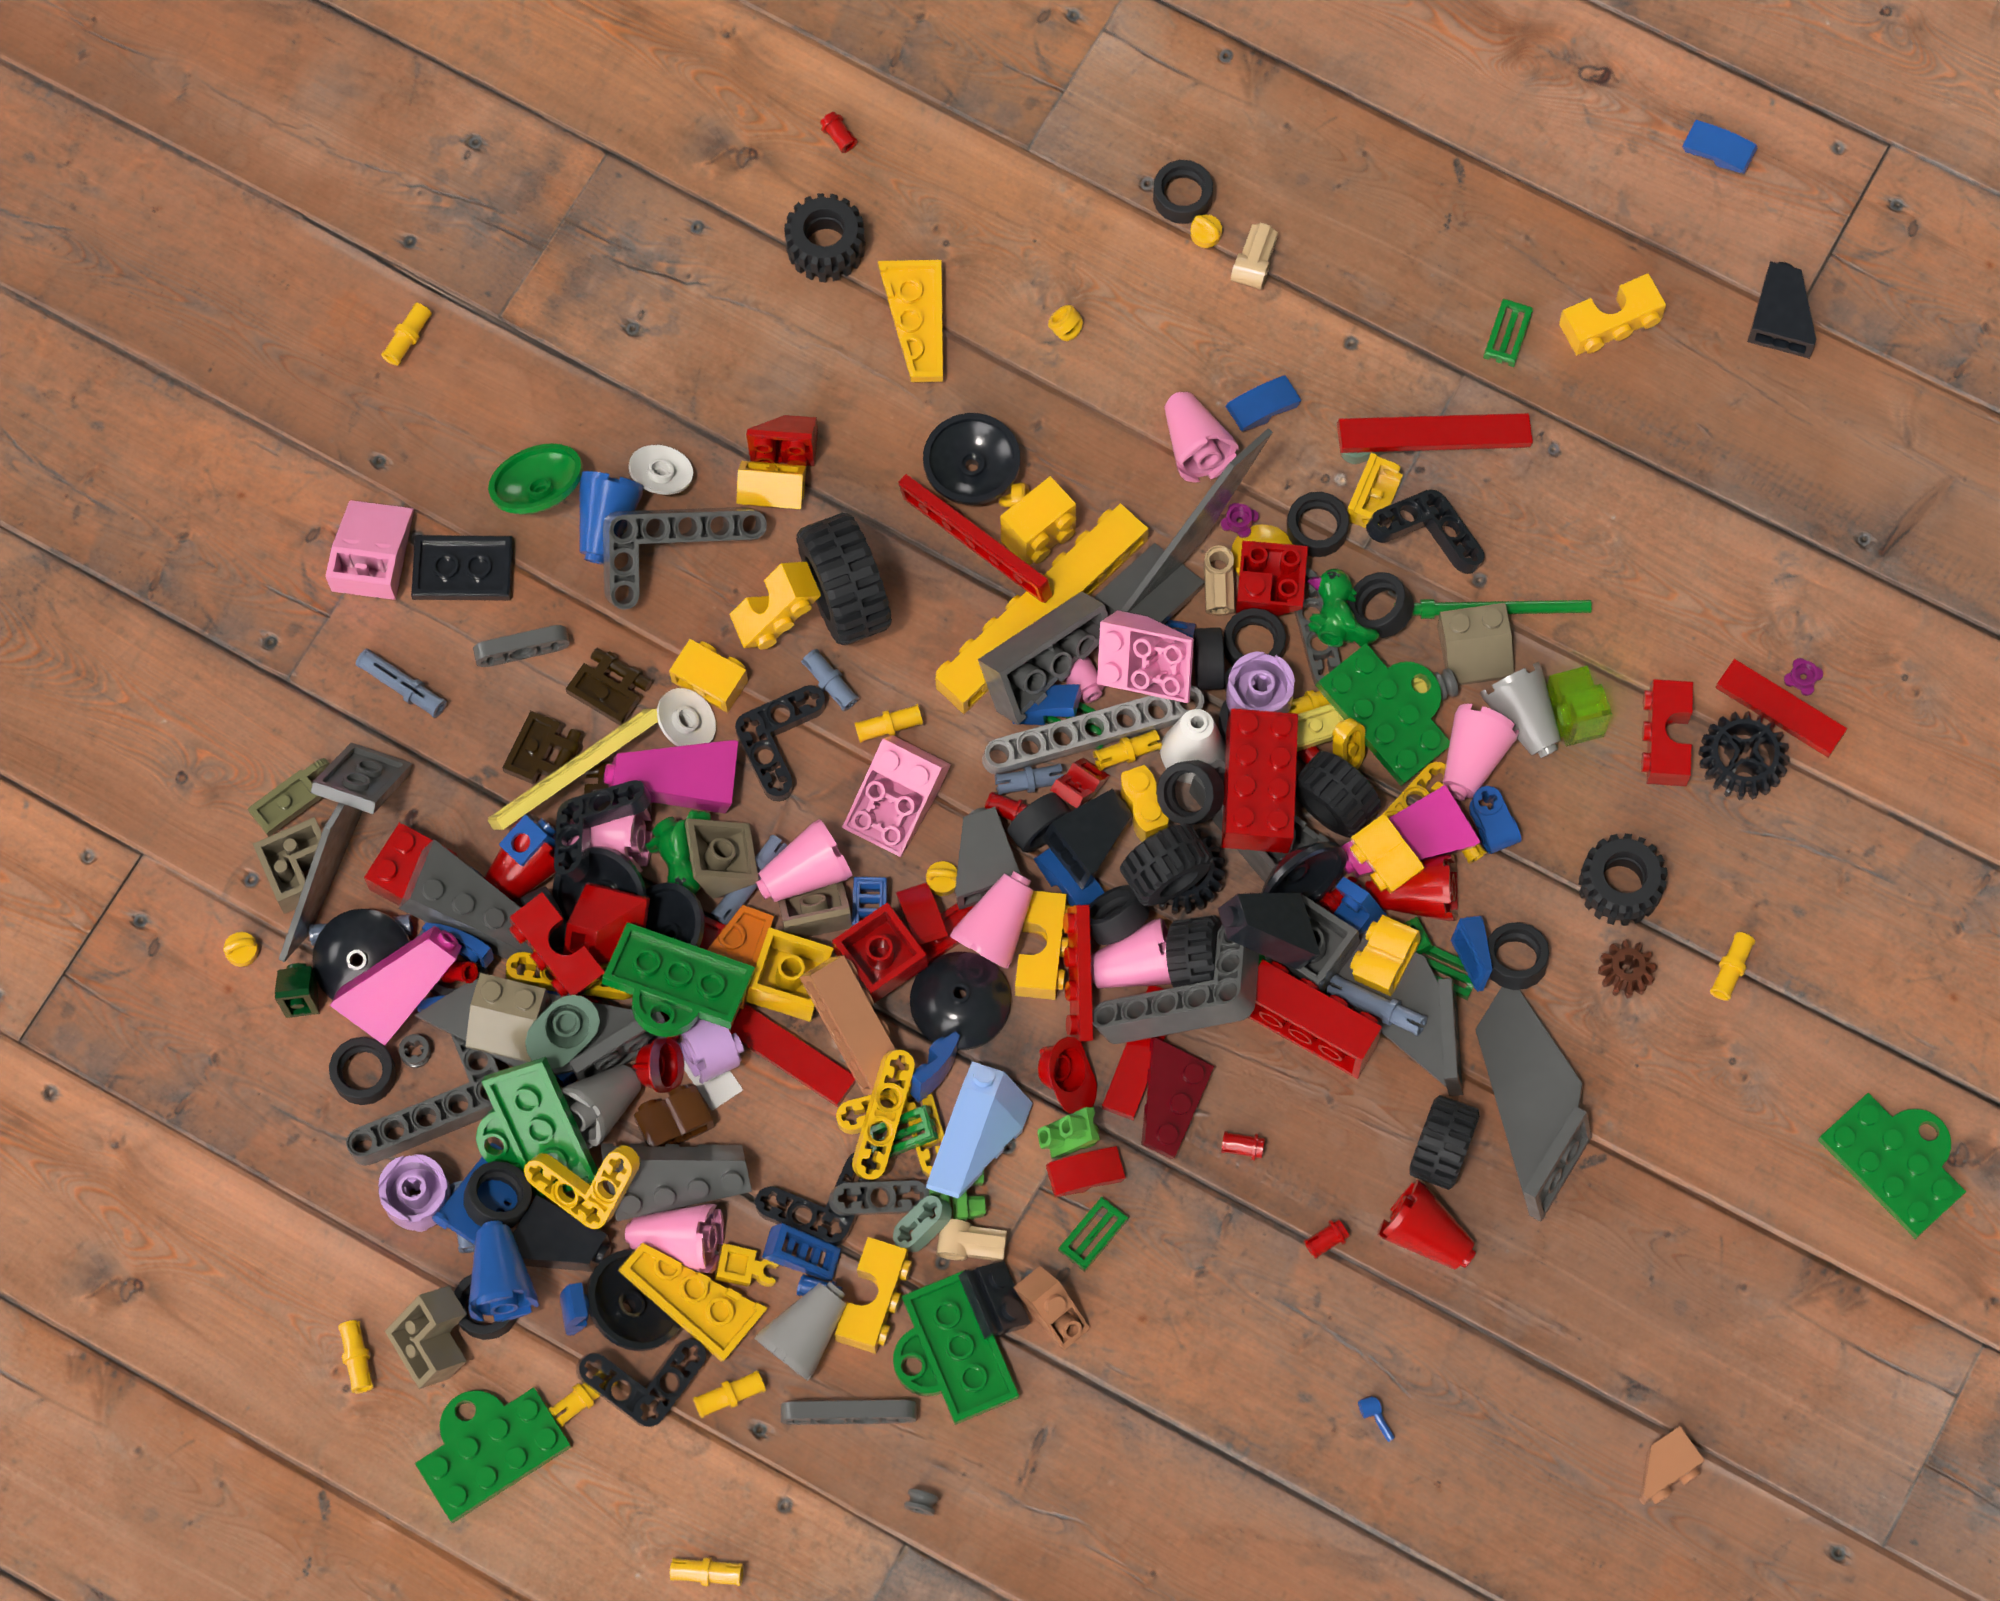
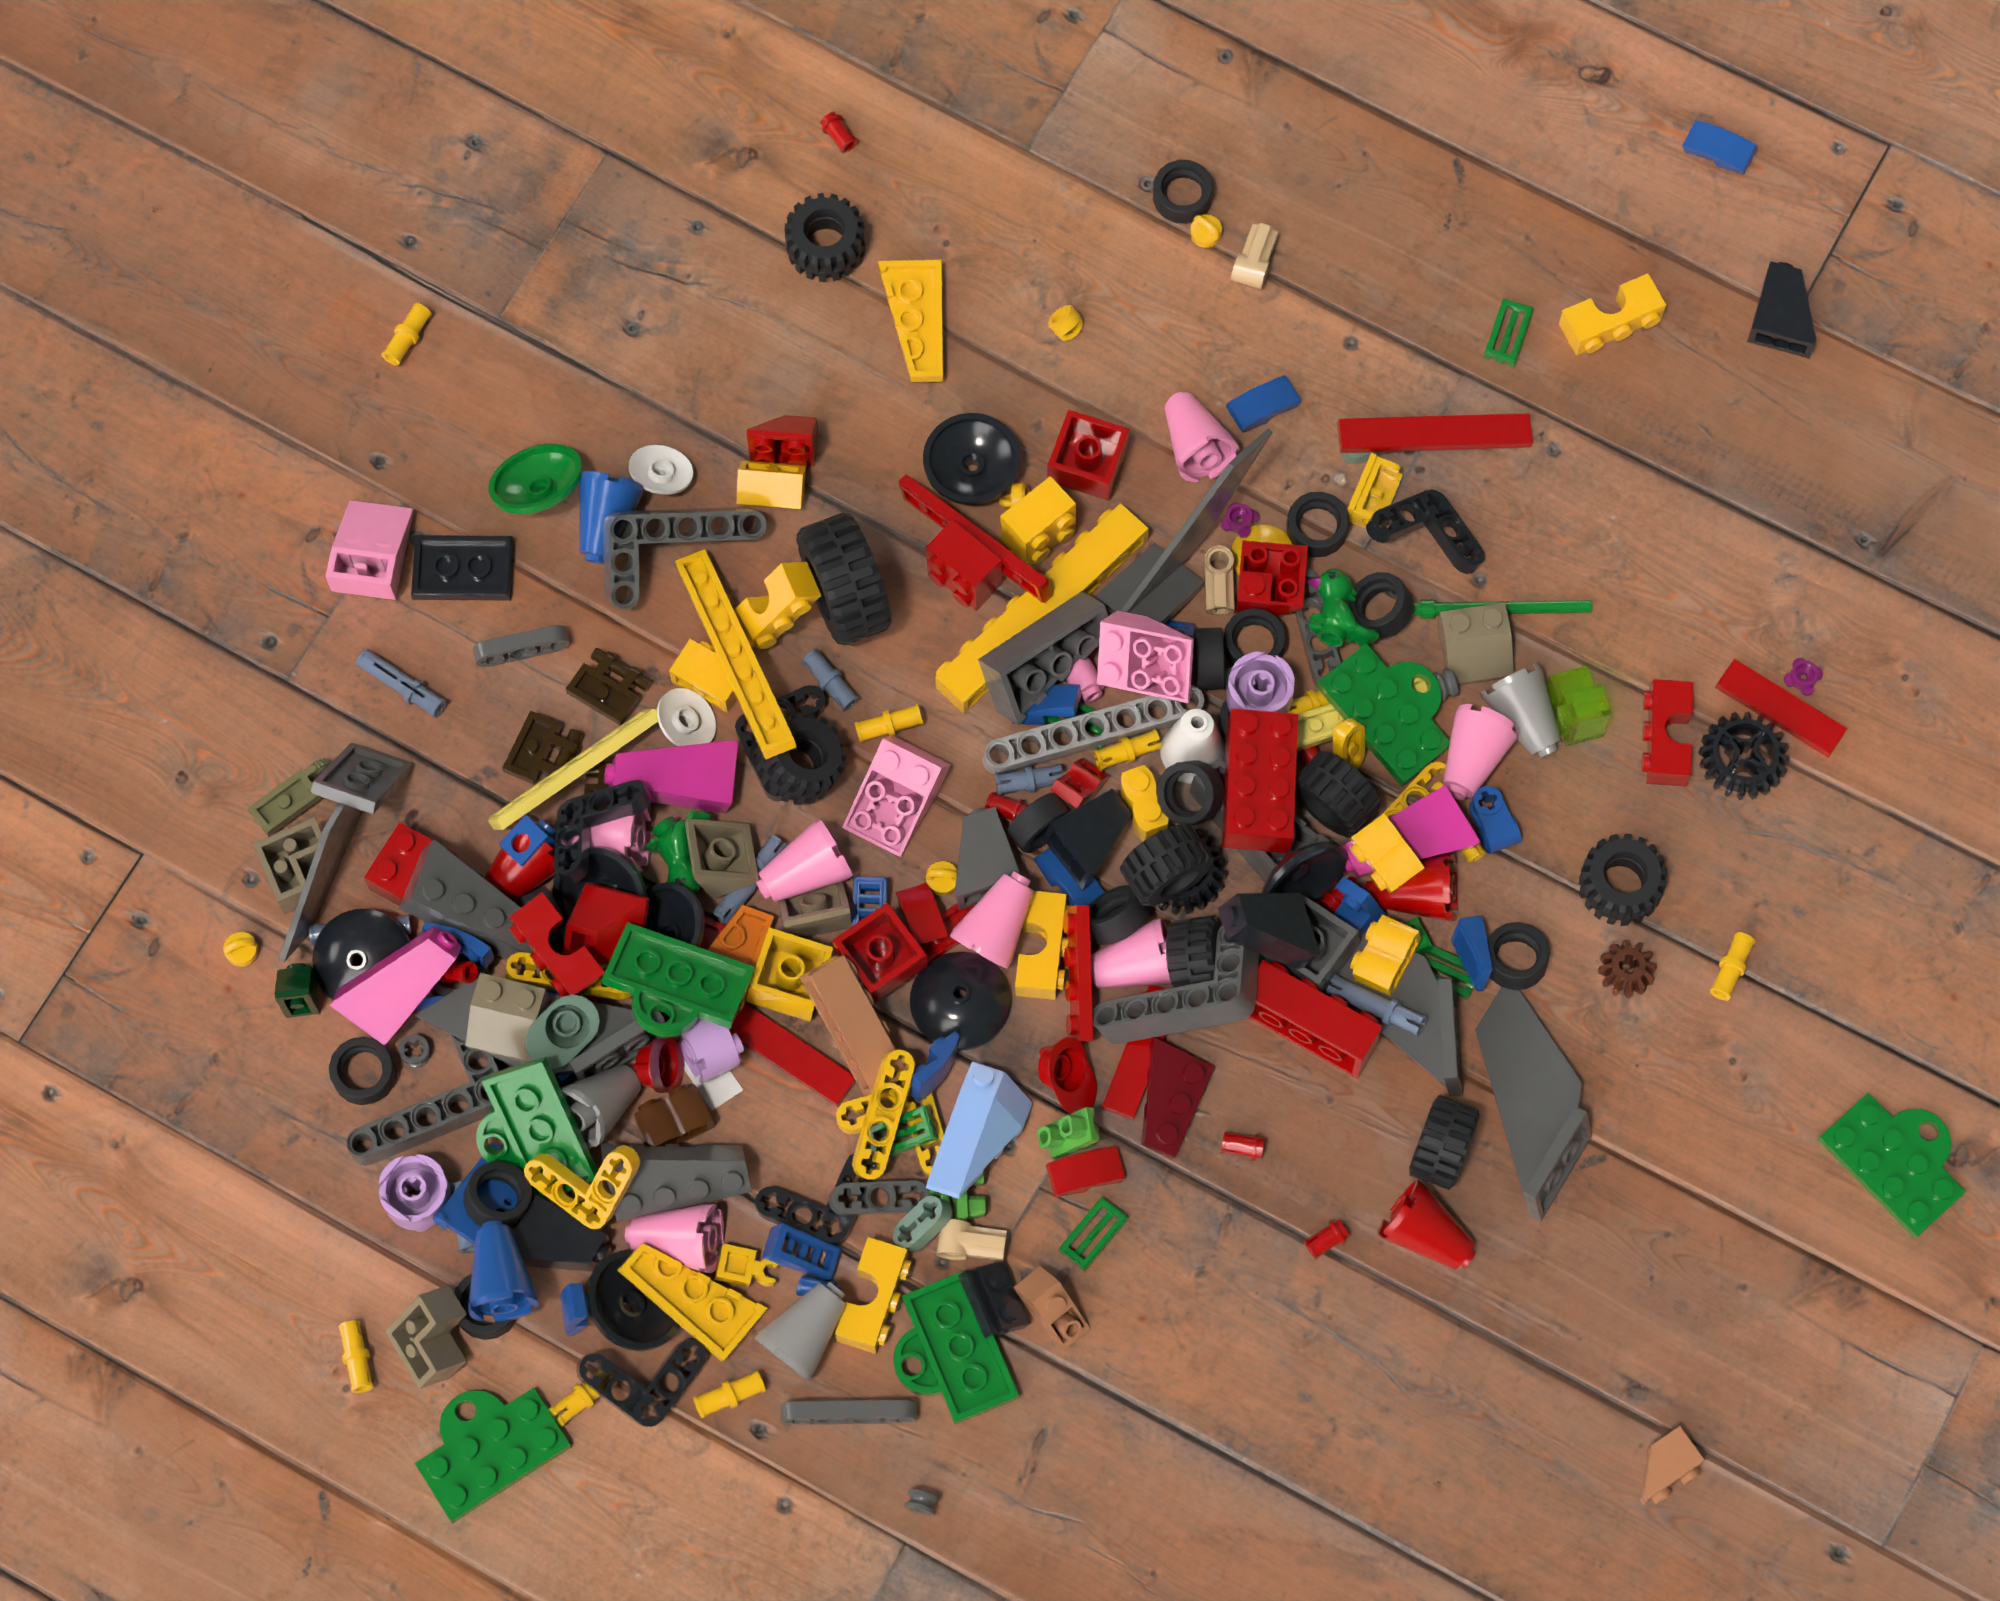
yellow pin [670,1557,744,1586] -> none
blue hand [1358,1397,1395,1442] -> none
none -> yellow plate [675,549,796,760]
none -> black tyre [755,713,847,805]
none -> red brick [926,519,1002,611]
none -> red brick [1047,409,1130,501]

